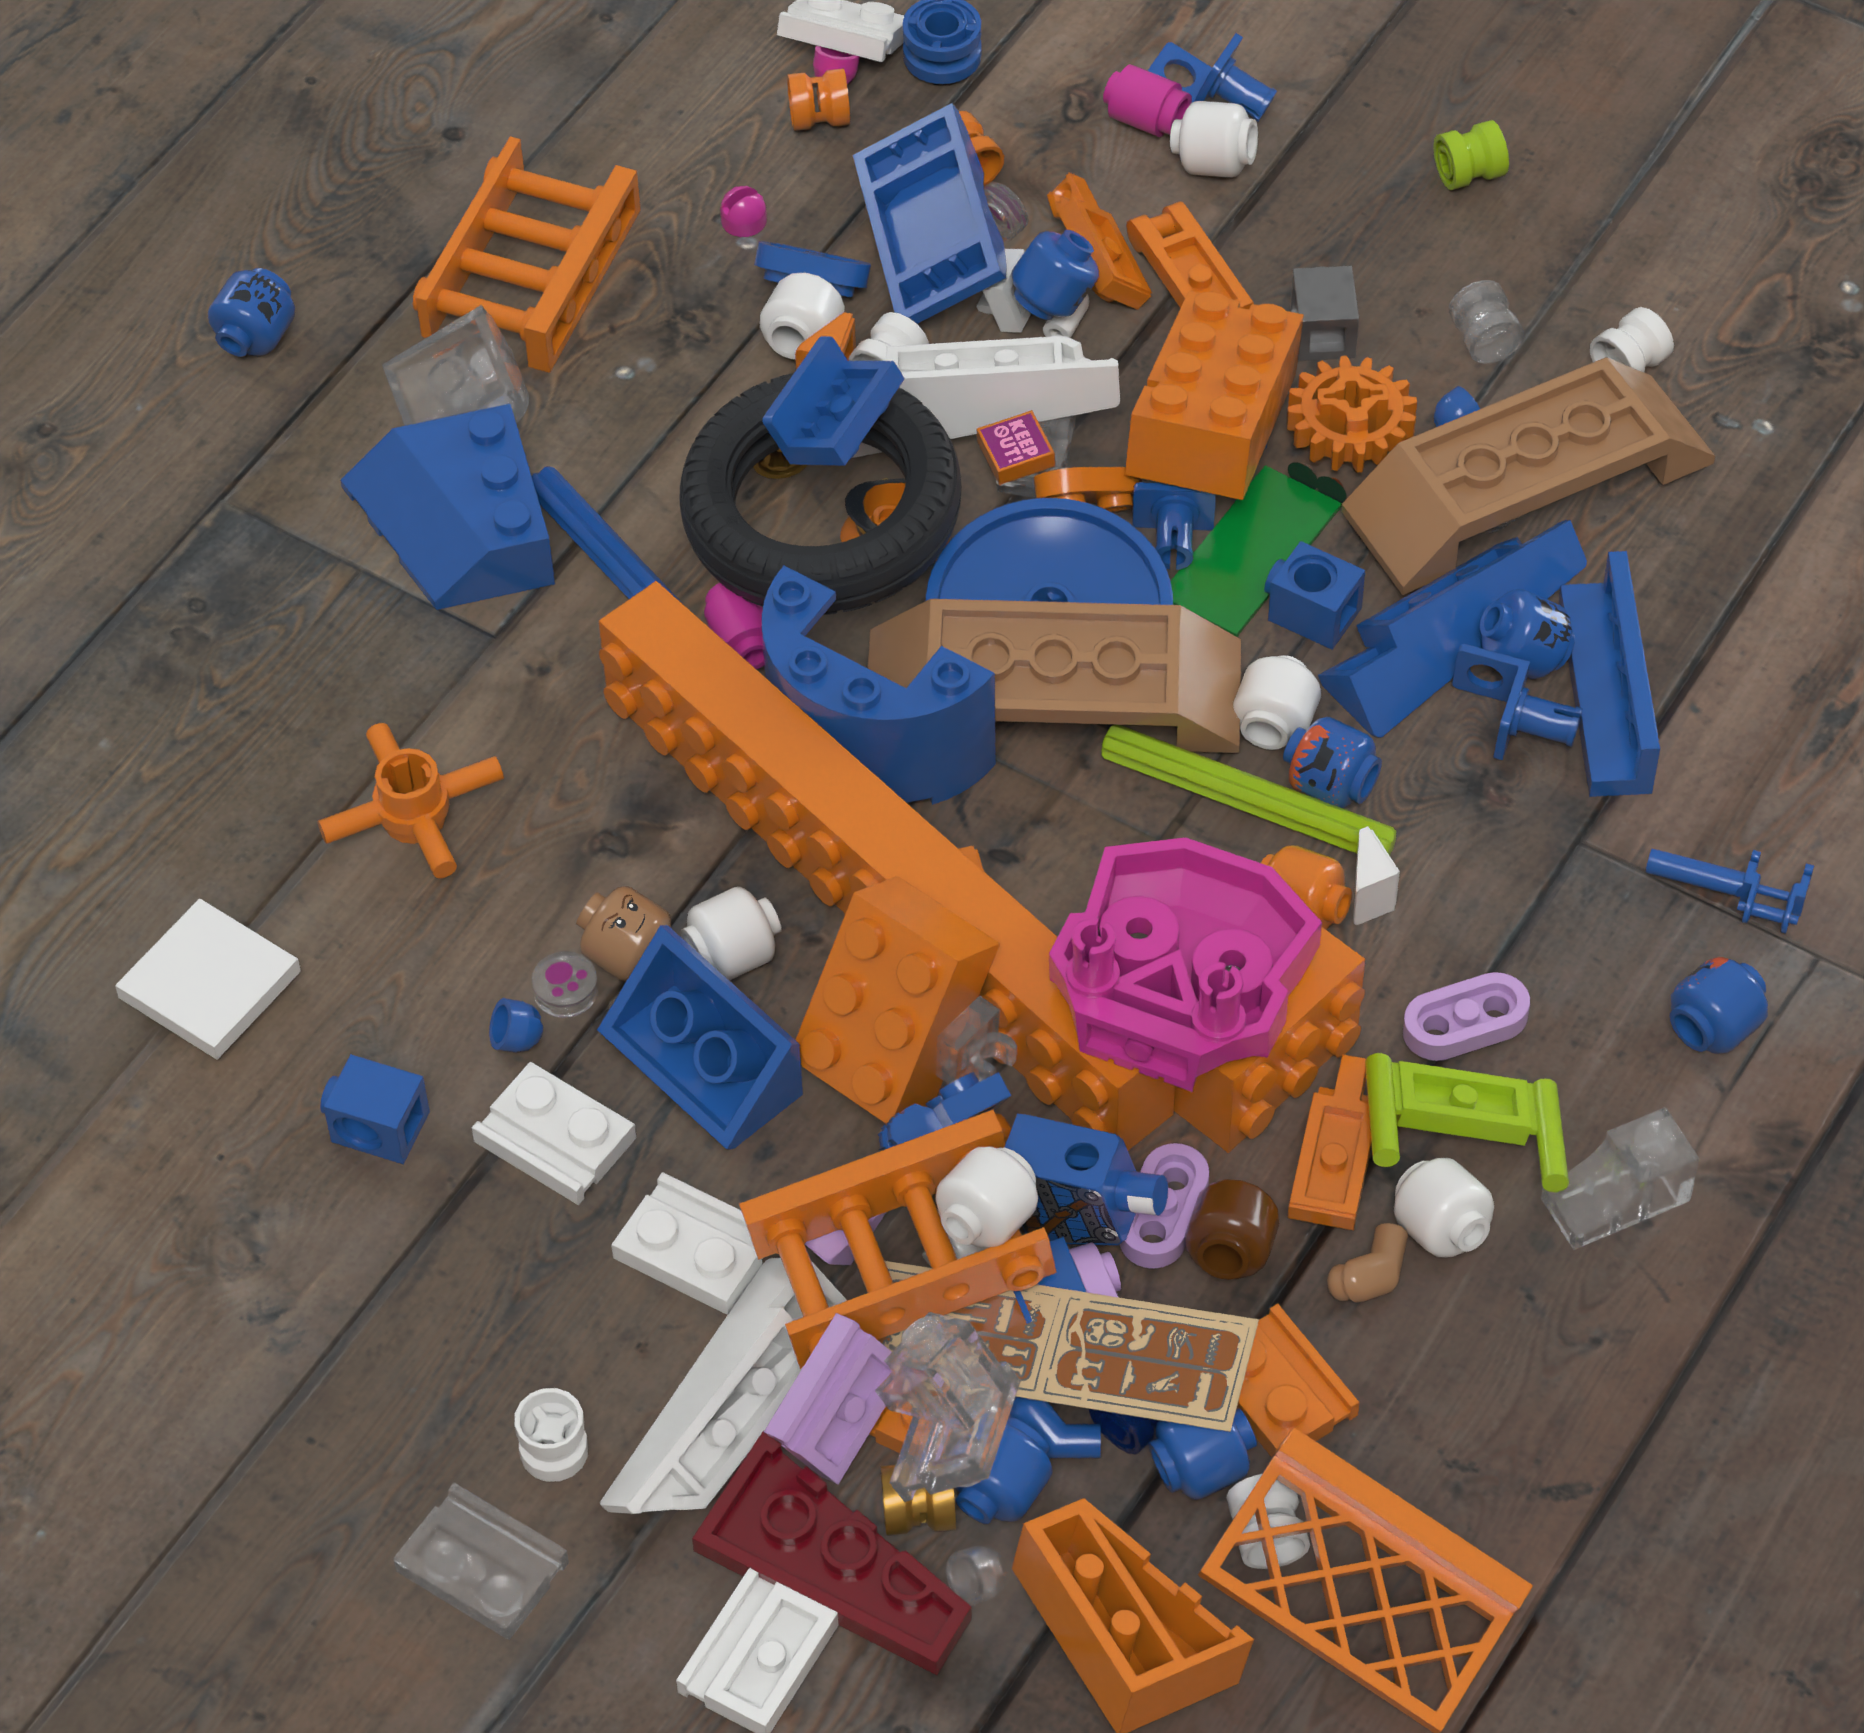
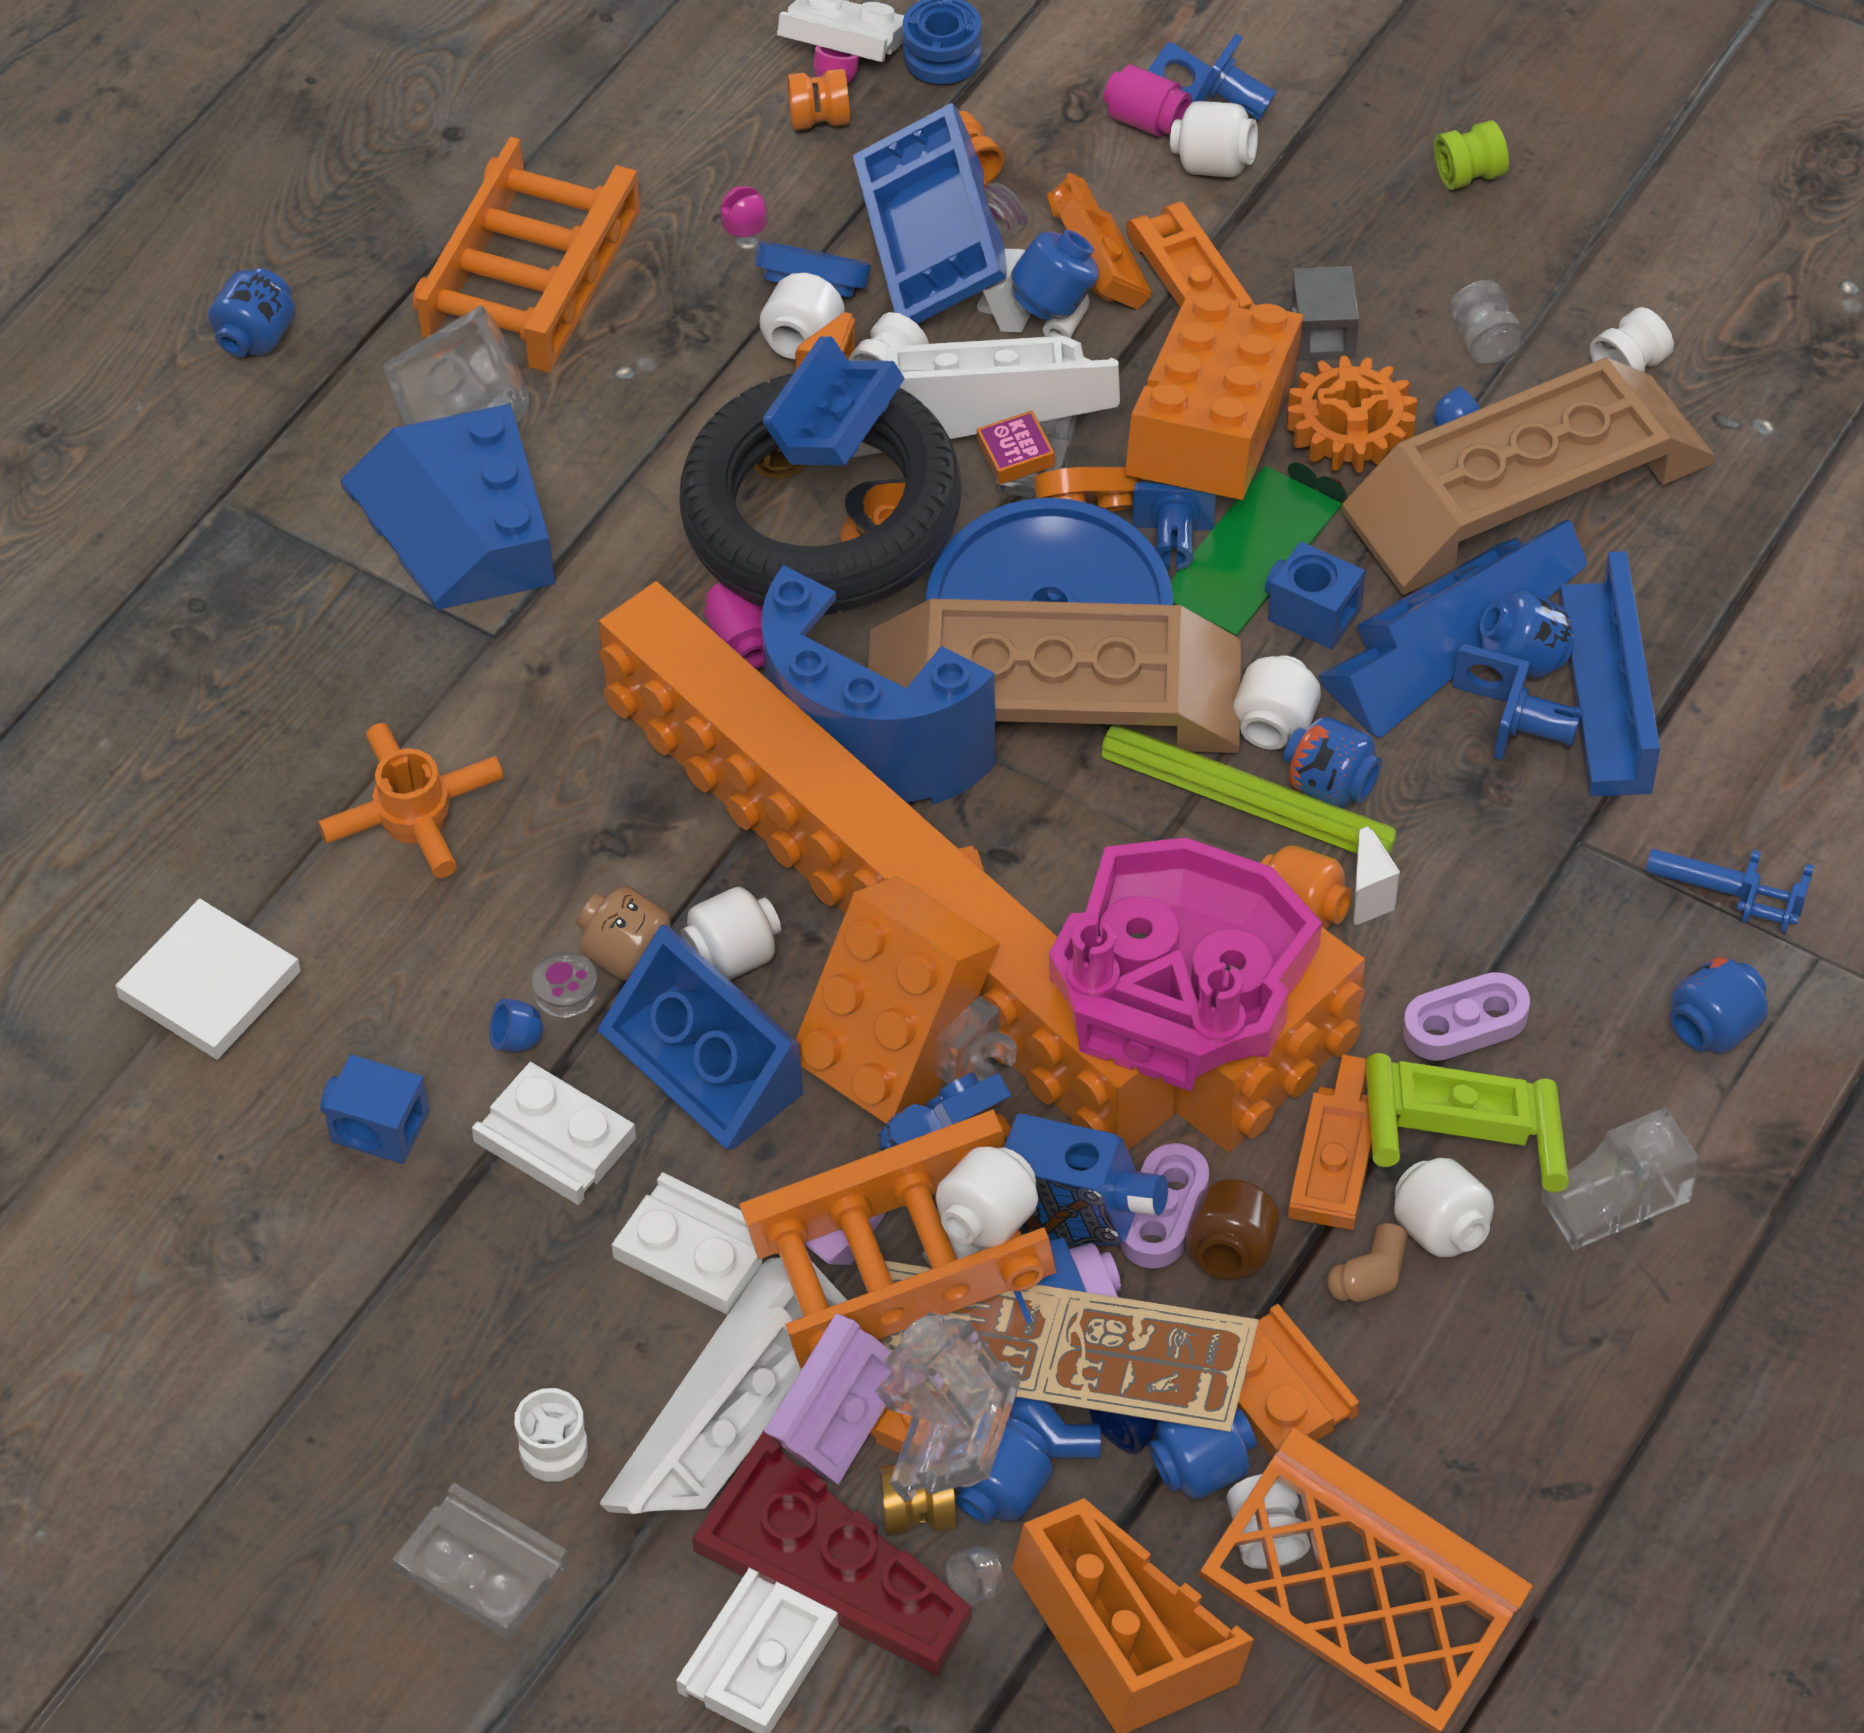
blue axle [532,466,686,607] -> none

